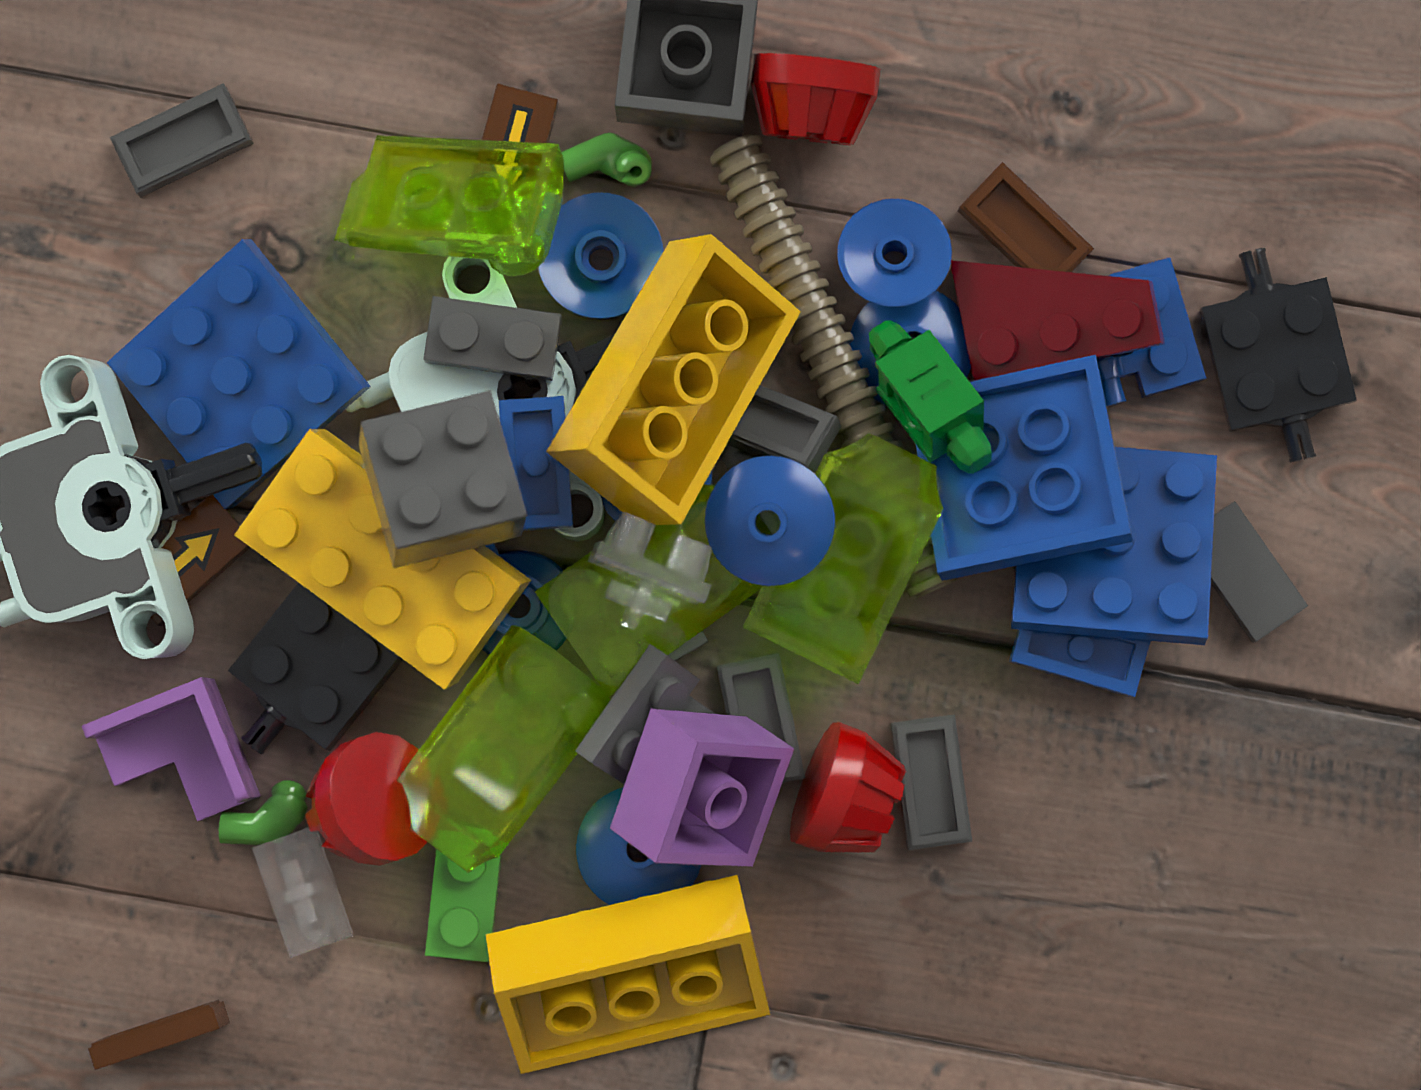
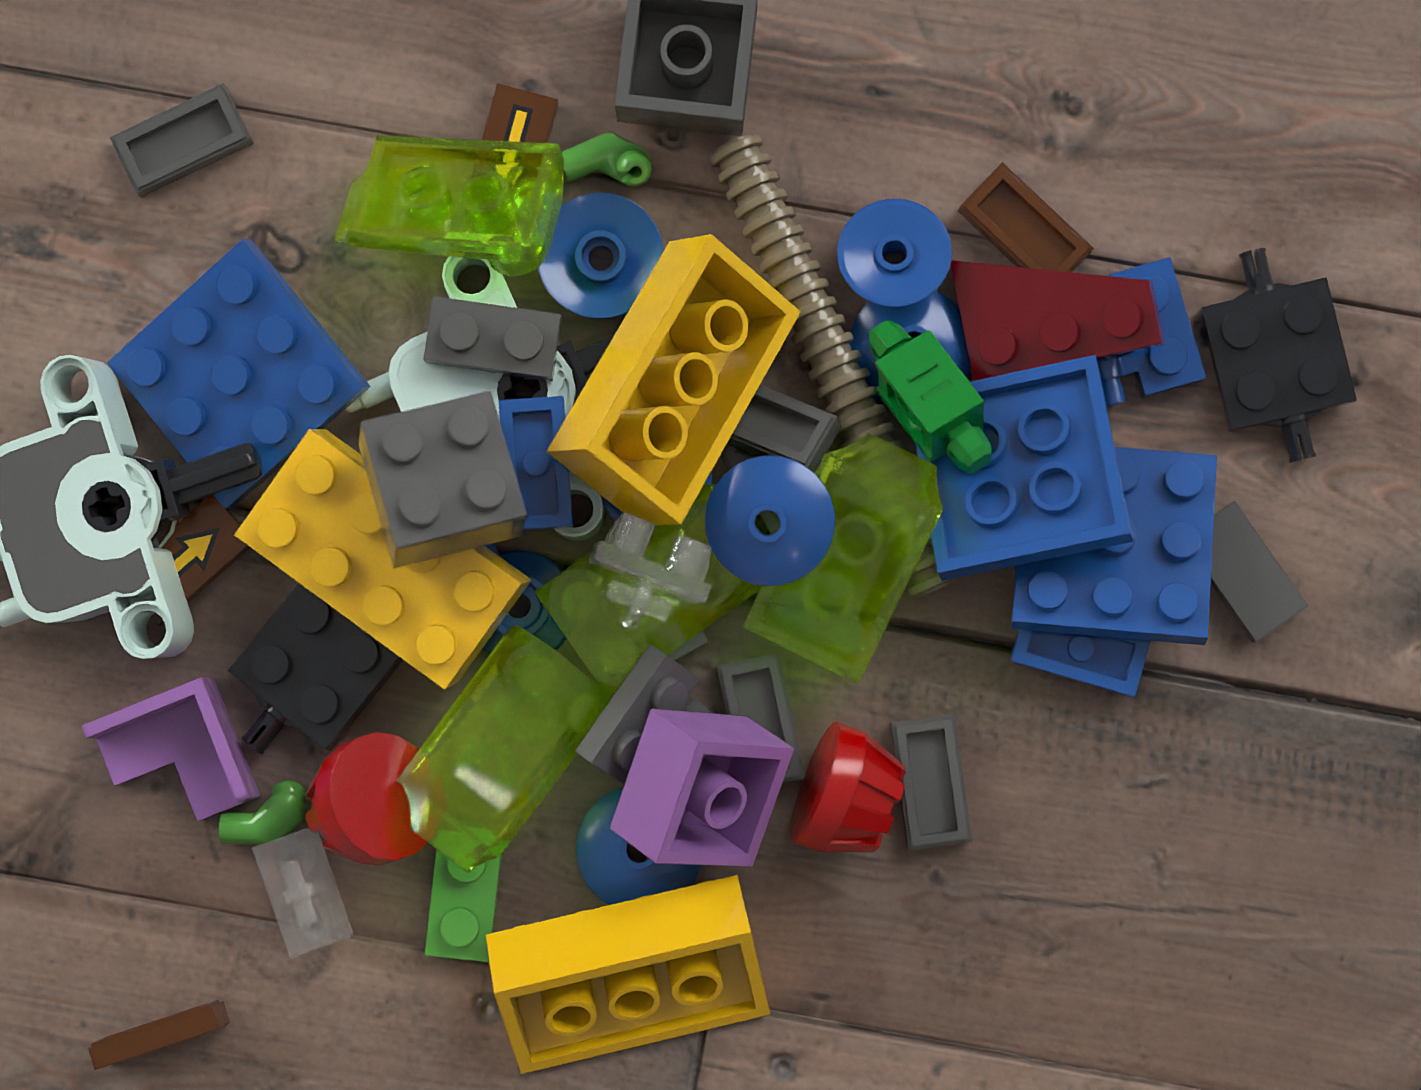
red piece [751,53,881,145] -> none

